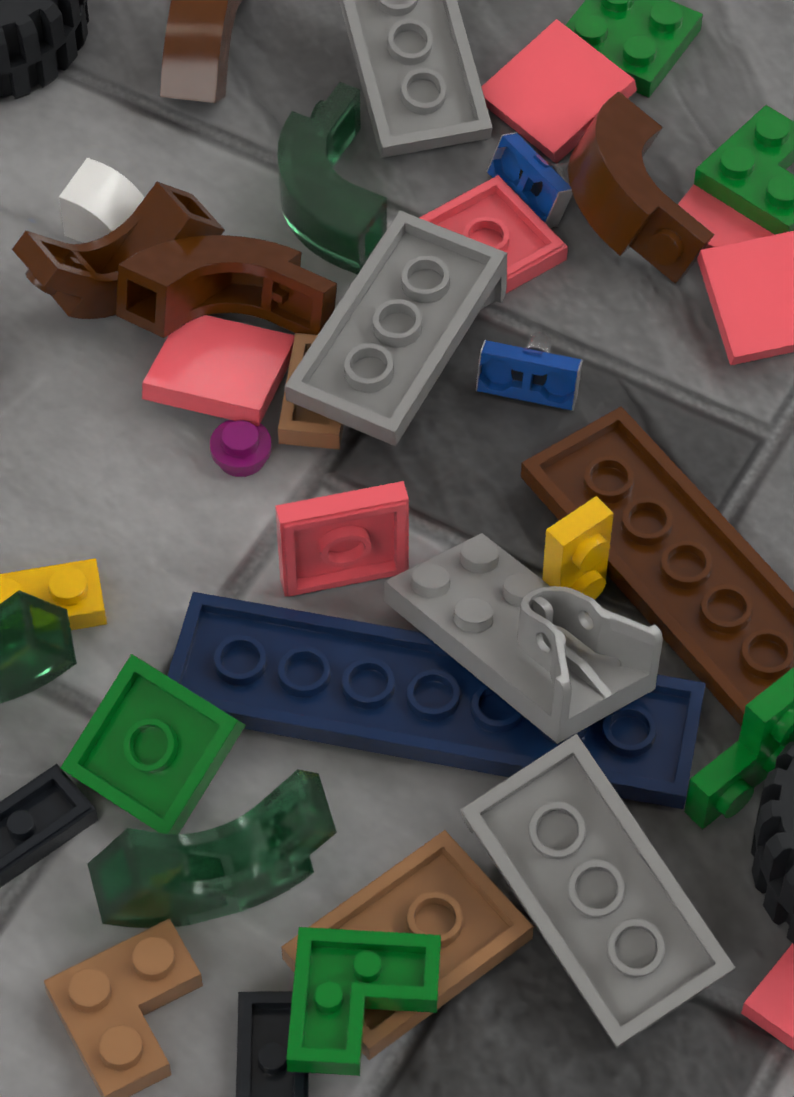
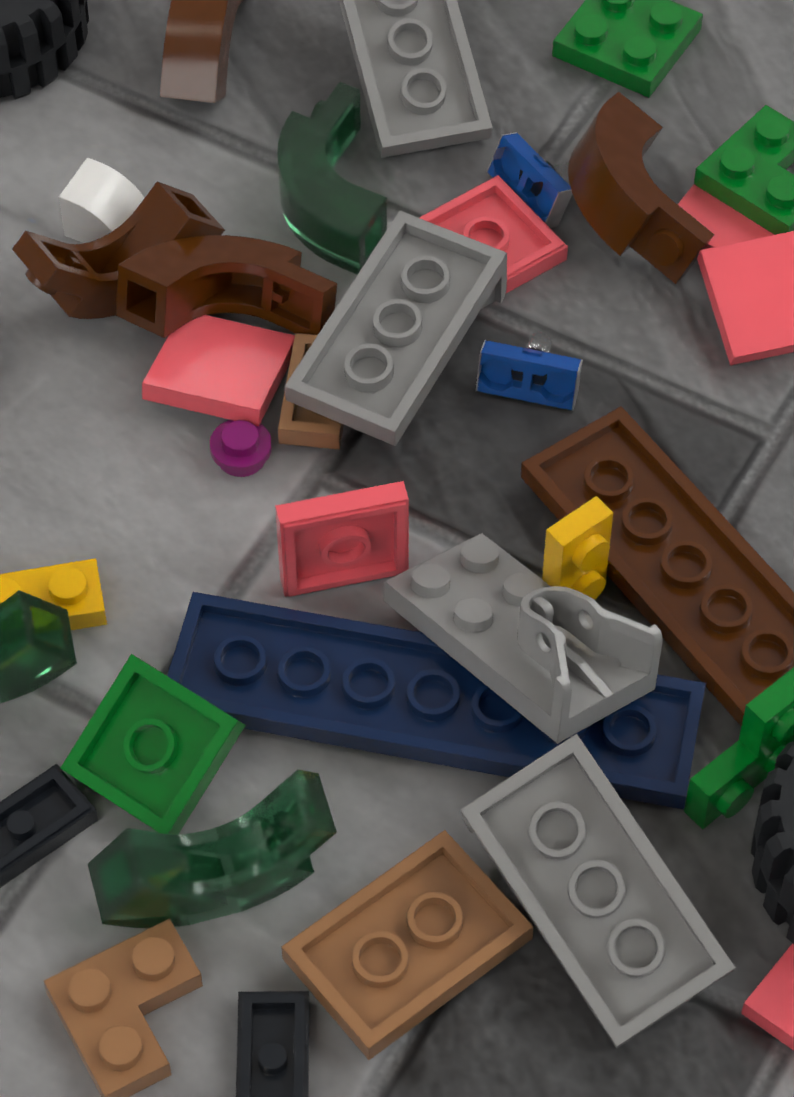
green plate [286,927,441,1076] -> none
coral tile [481,19,637,164] -> none

